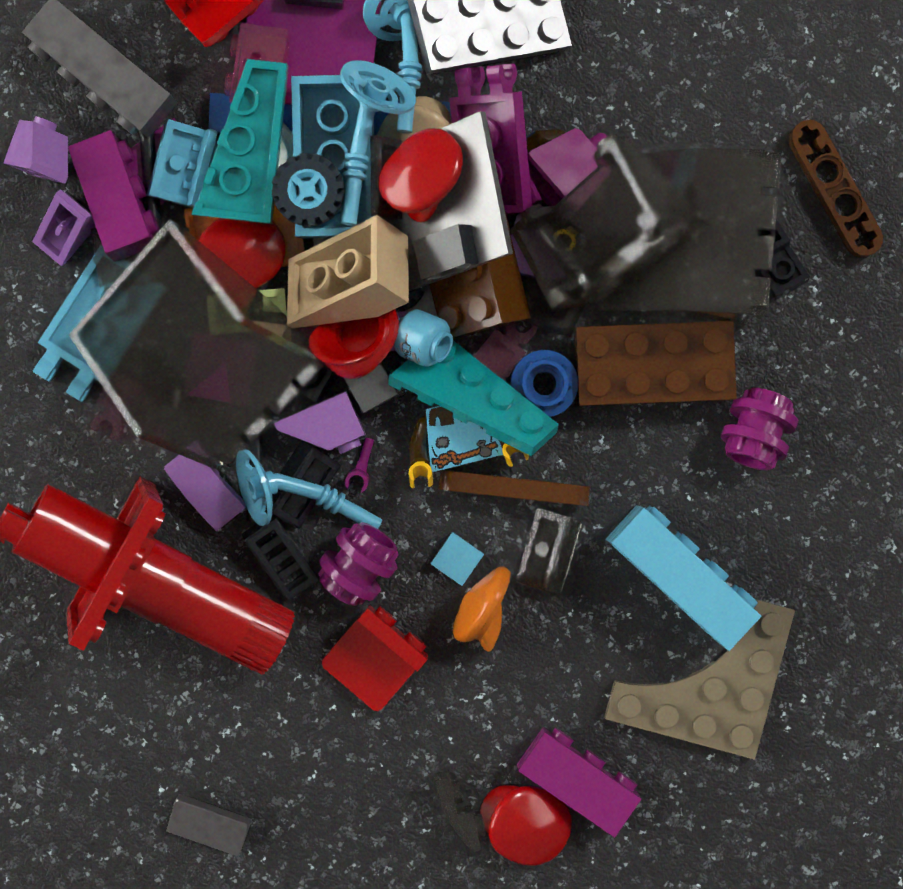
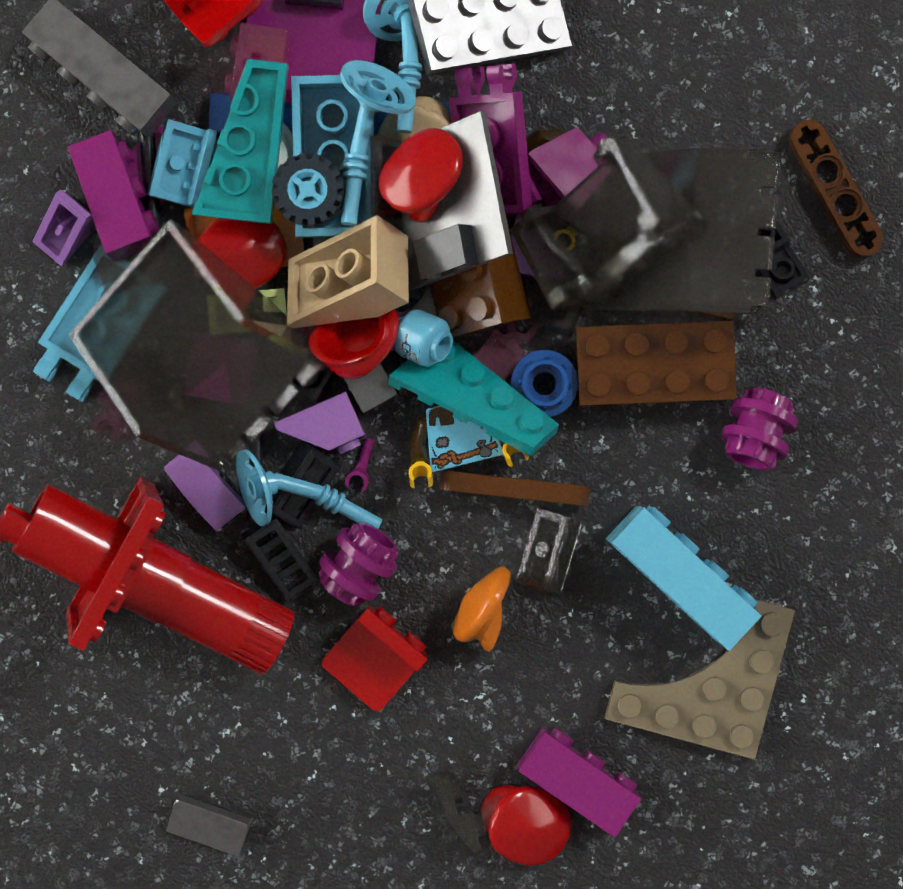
medium lavender slope [3,116,68,183] -> none
medium azure tile [430,532,484,586] -> none

